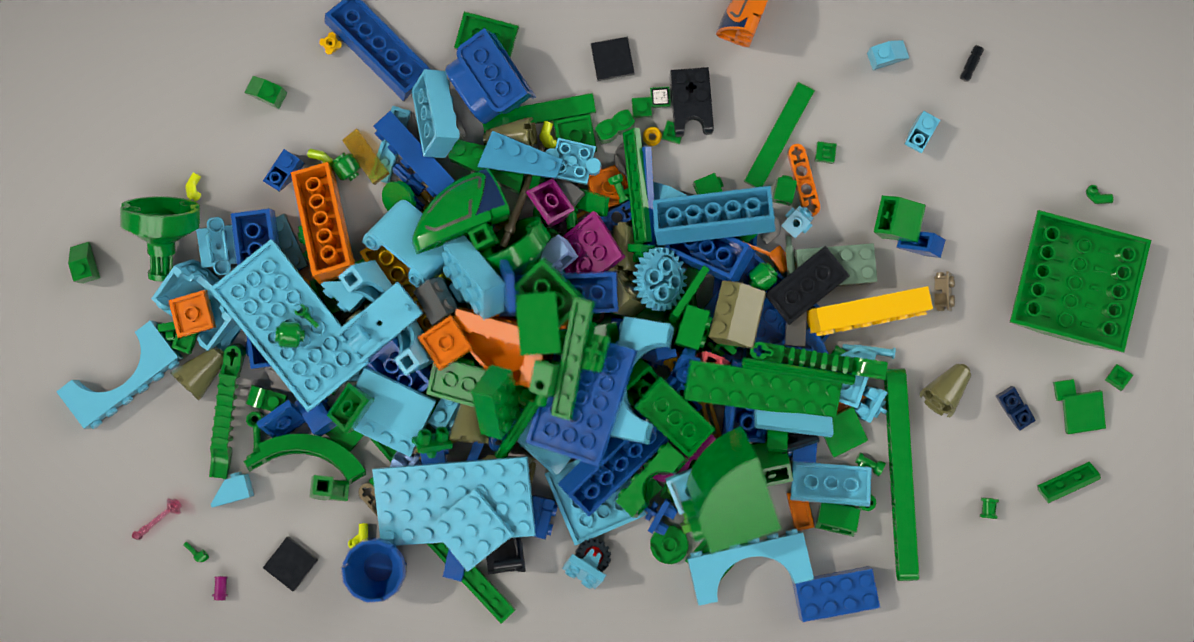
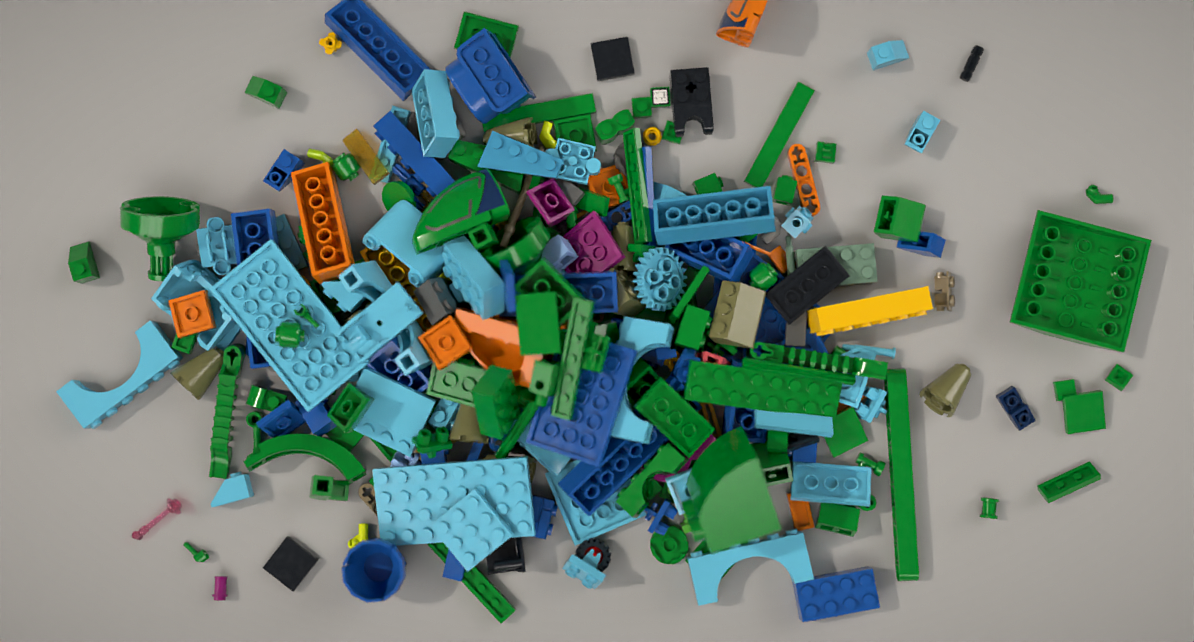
green tile [157,322,176,342] -> none
neon yellow arm [185,172,201,201] -> none

